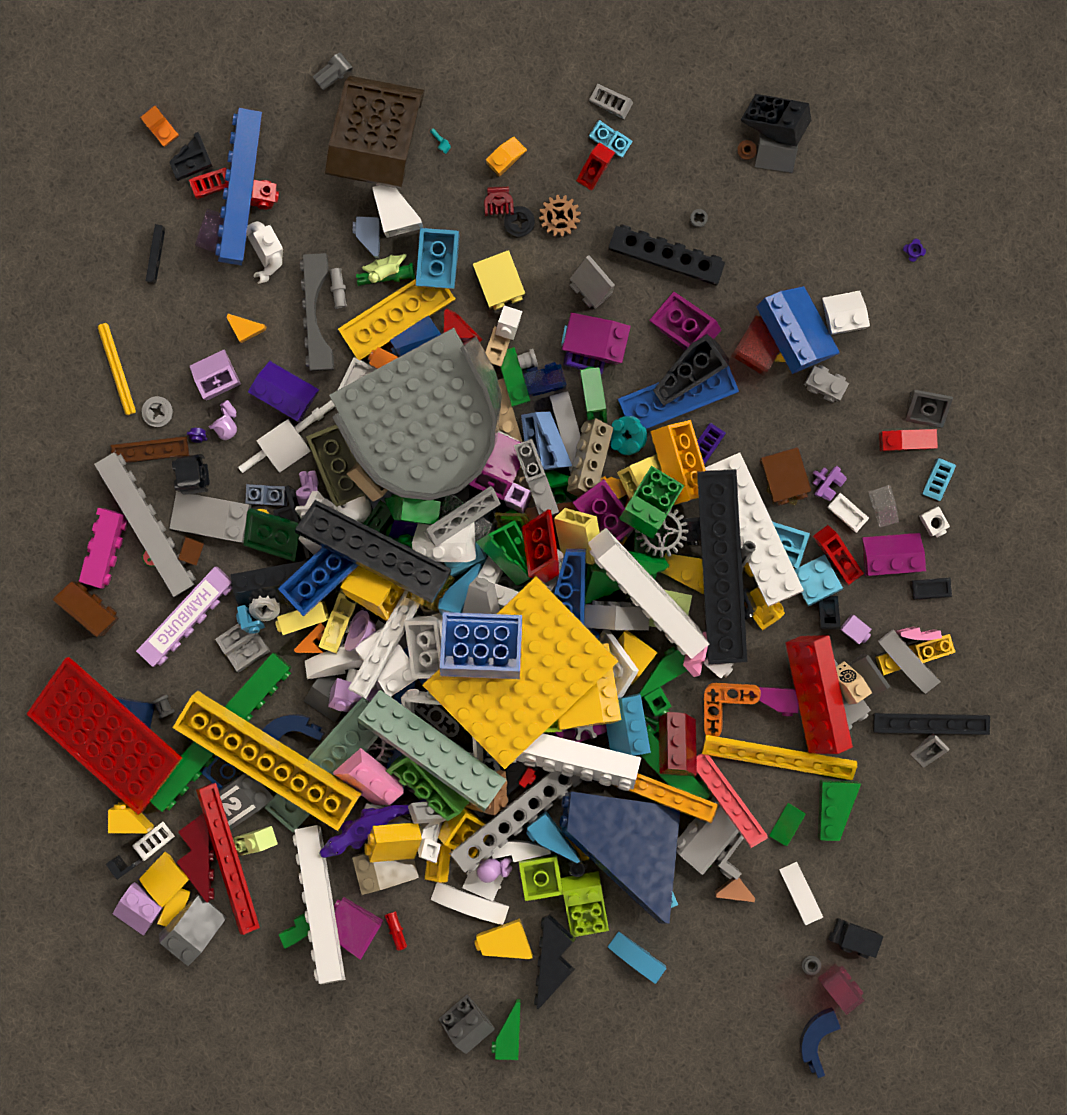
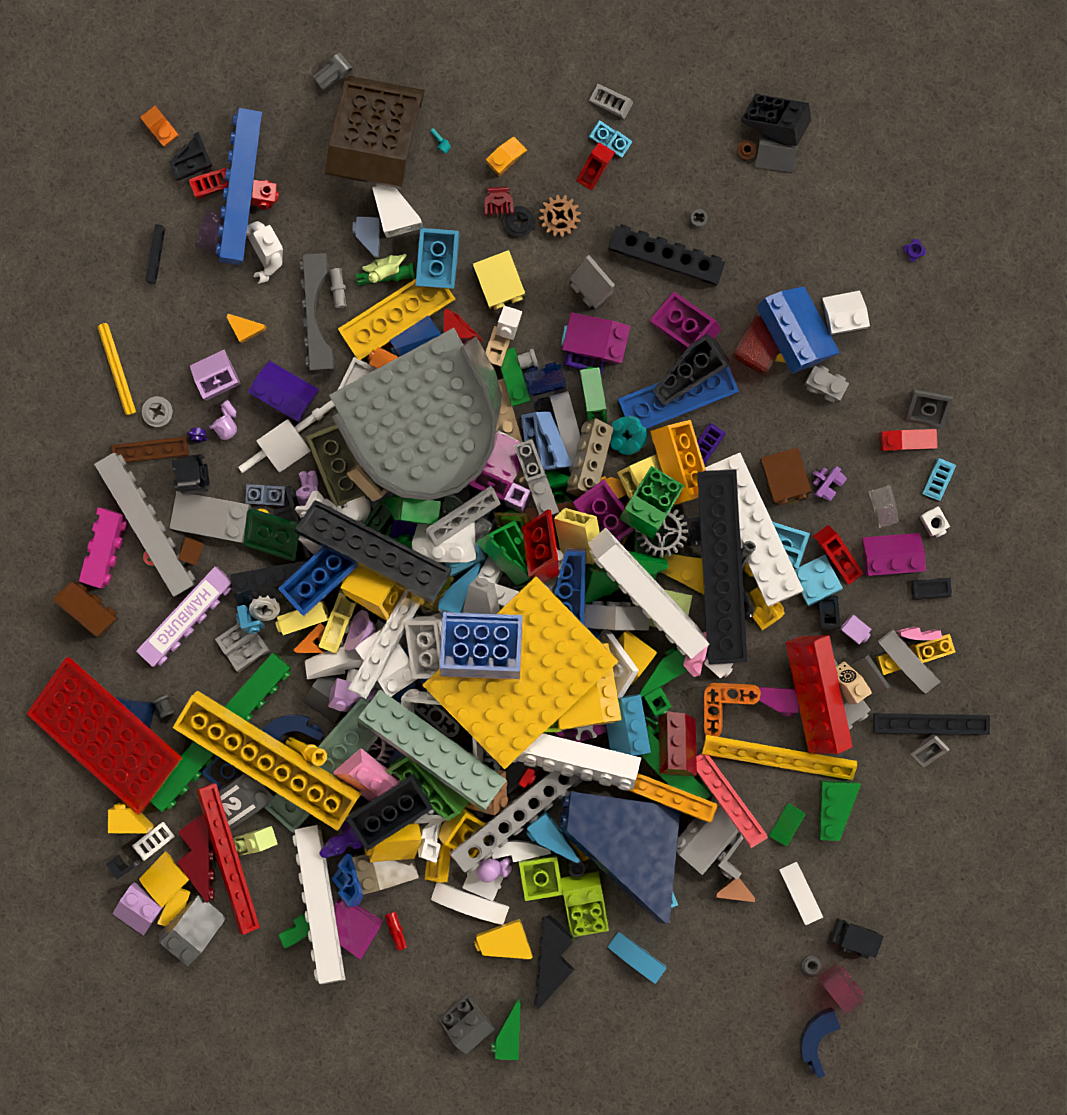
white plate [827,493,869,533] -> none
none -> yellow pin [285,737,327,766]
none -> blue slope [332,853,363,907]
none -> black slope [346,773,433,851]

